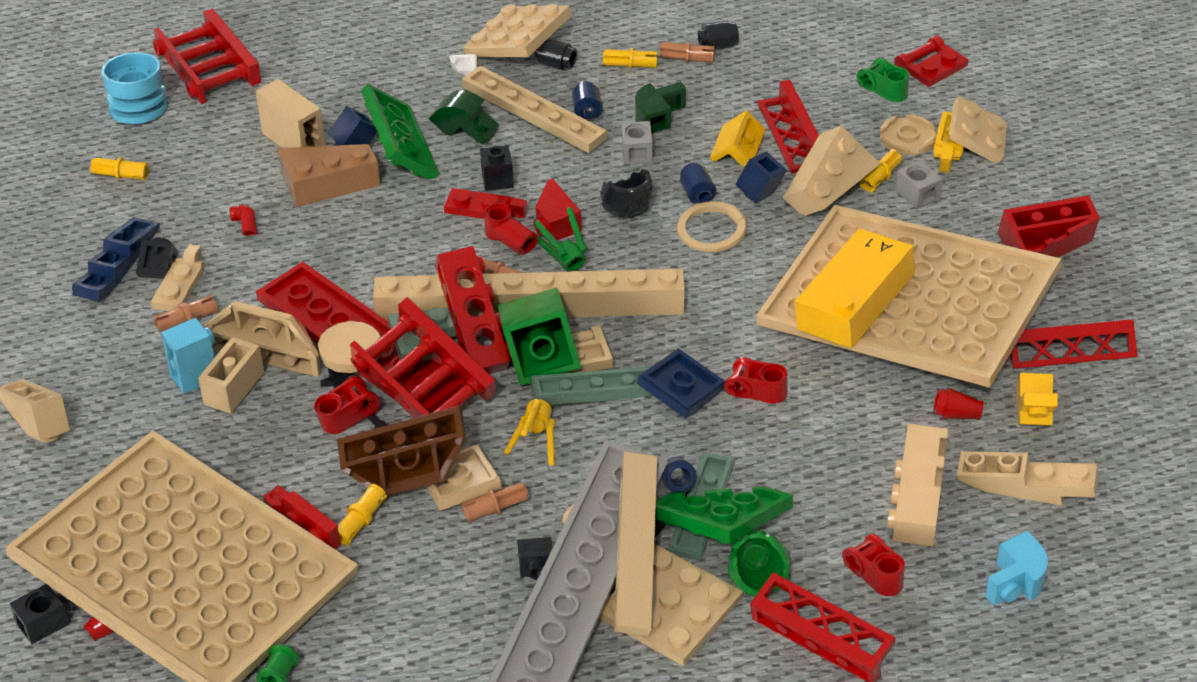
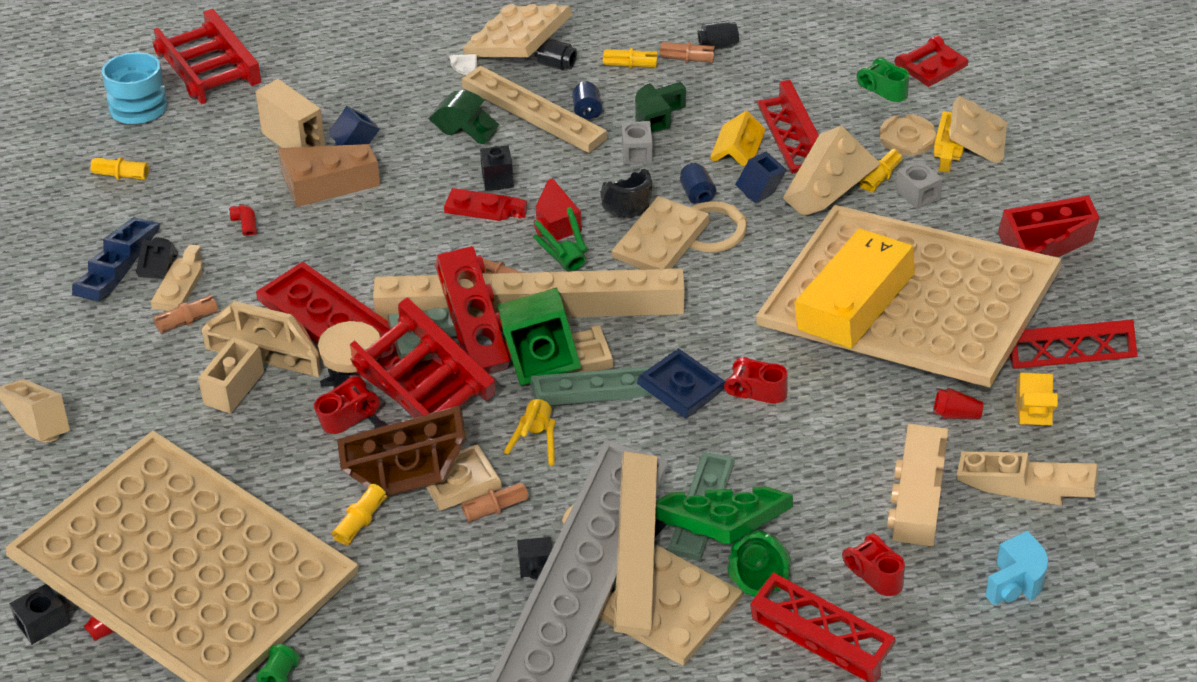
medium azure brick [161,317,216,394] -> none
red hinge [263,485,340,550] -> none
green plate [361,83,439,180] -> none
red piece [485,203,538,255] -> none
dark blue brick [661,457,697,493] -> none
none -> tan plate [612,196,710,270]

